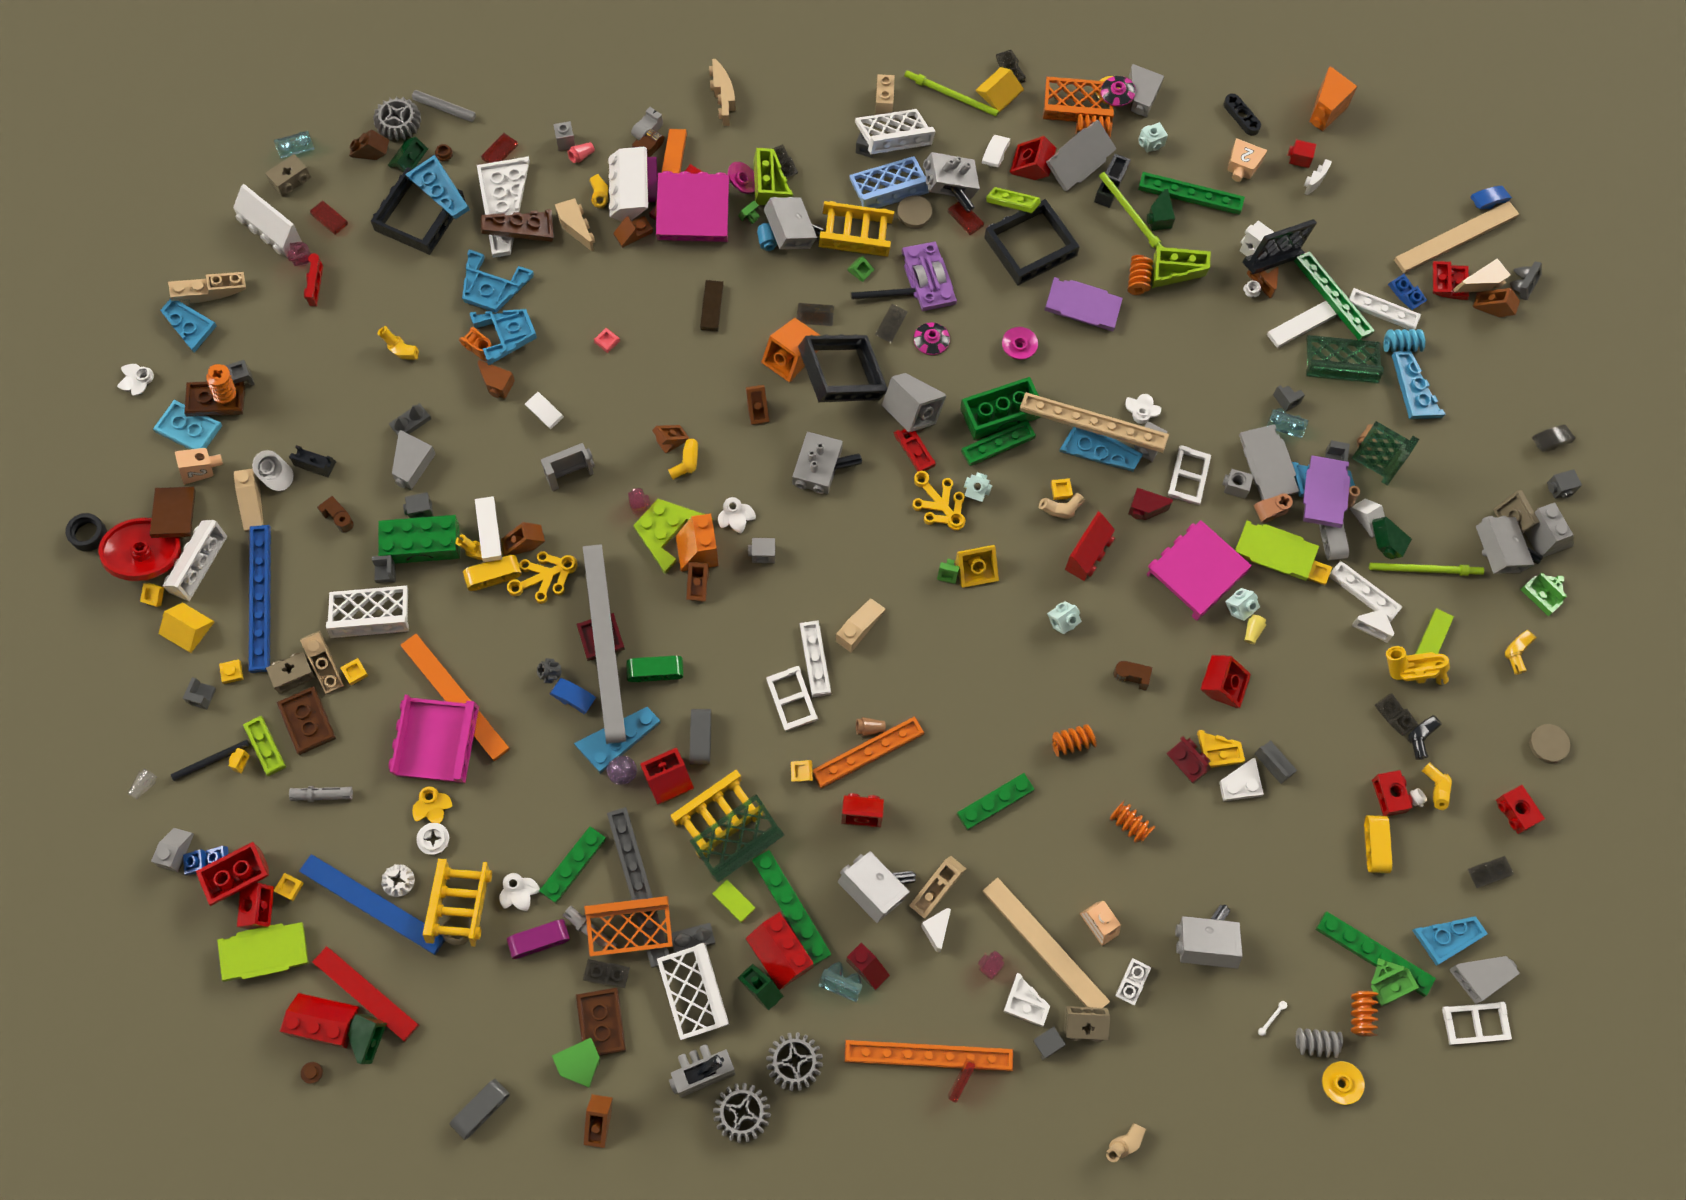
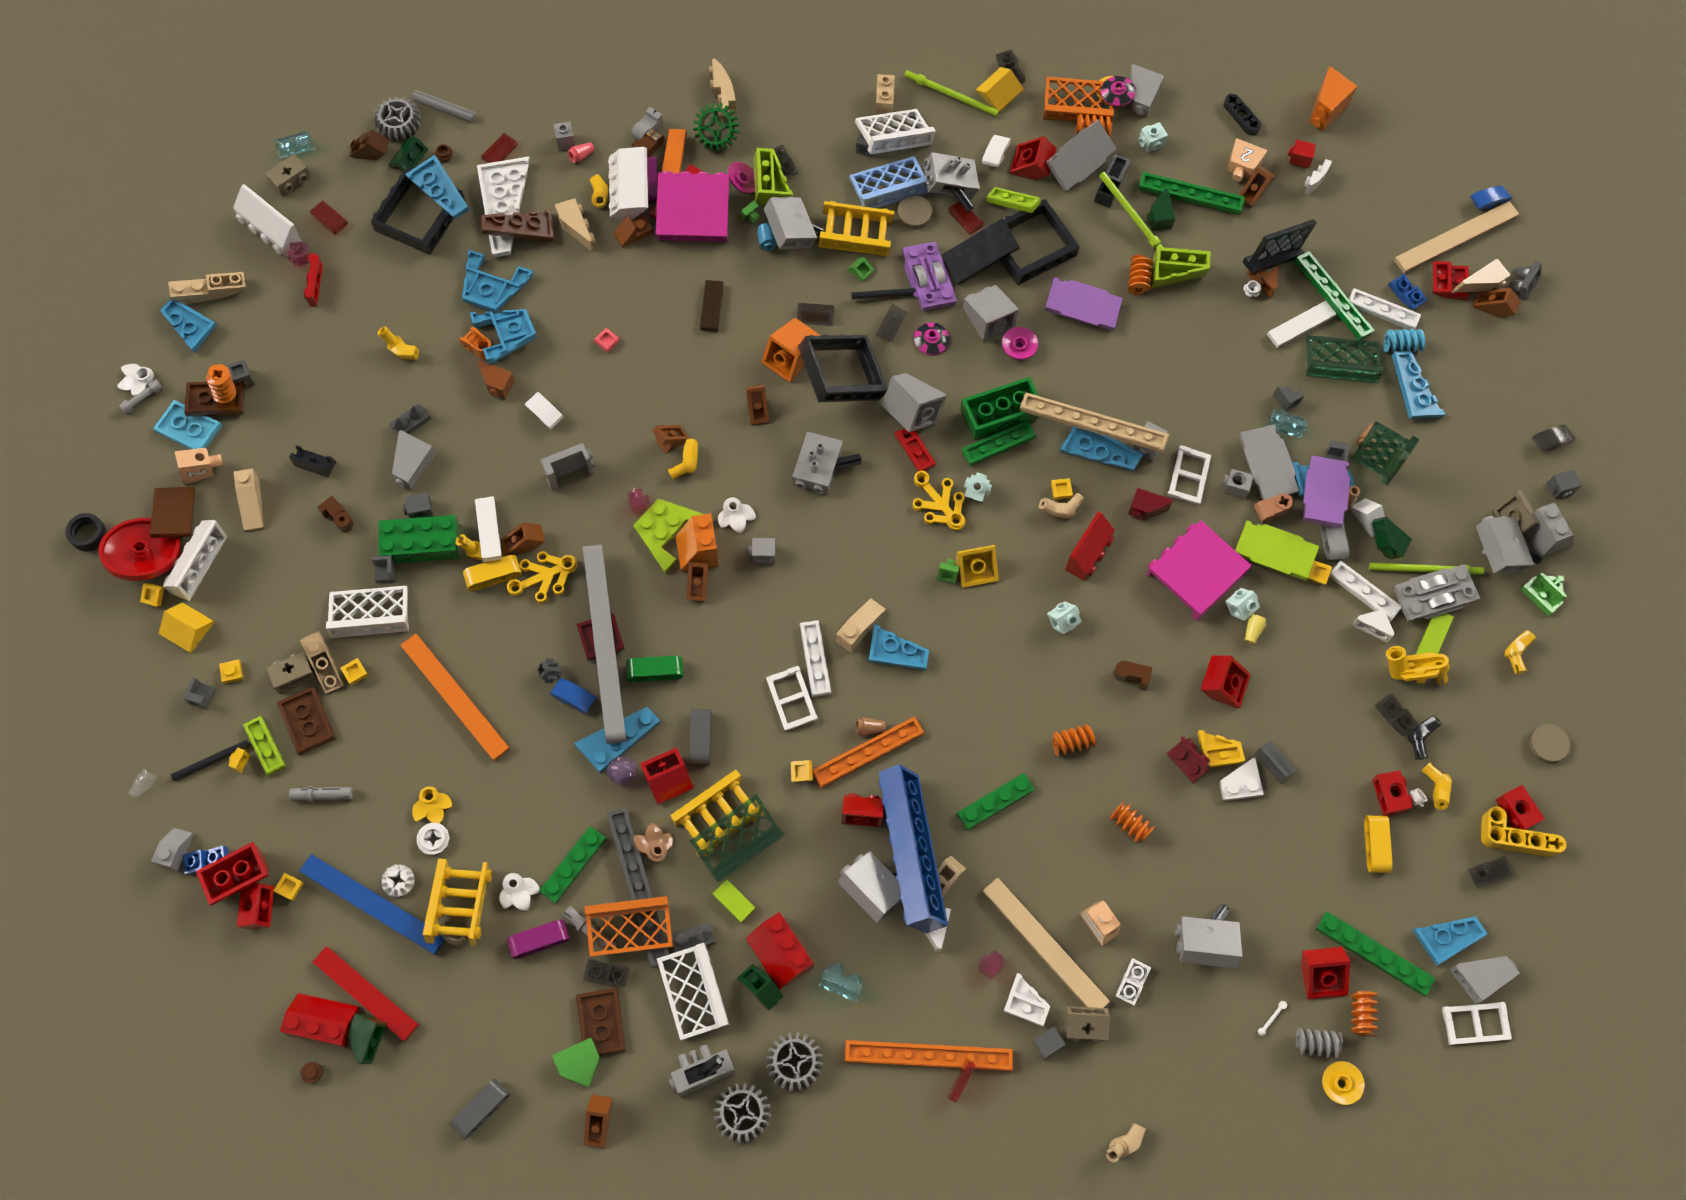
lime piece [217,922,309,982] -> none
blue tile [249,525,271,673] -> none
white piece [252,450,294,491] -> none
dark pink panel [389,694,479,783] -> none
green plate [752,850,832,966] -> none
dark red slope [846,942,890,991] -> none
white plate [1125,394,1161,424] -> none
white brick [1240,220,1274,256] -> none
bright green slope [1371,958,1420,1007] -> none
none -> light grey bar [119,379,163,414]
none -> medium nougat plate [633,823,673,862]
none -> green gear [693,103,740,151]
none -> dark azure wing [869,624,929,671]
none -> brick [879,764,948,933]
none -> black tile [941,218,1020,285]
none -> light grey slope [963,285,1018,341]
none -> dark orange slope [1239,167,1276,207]
none -> red slope [1301,947,1351,999]
none -> light grey piece [1393,564,1480,622]
none -> yellow beam [1481,806,1567,857]

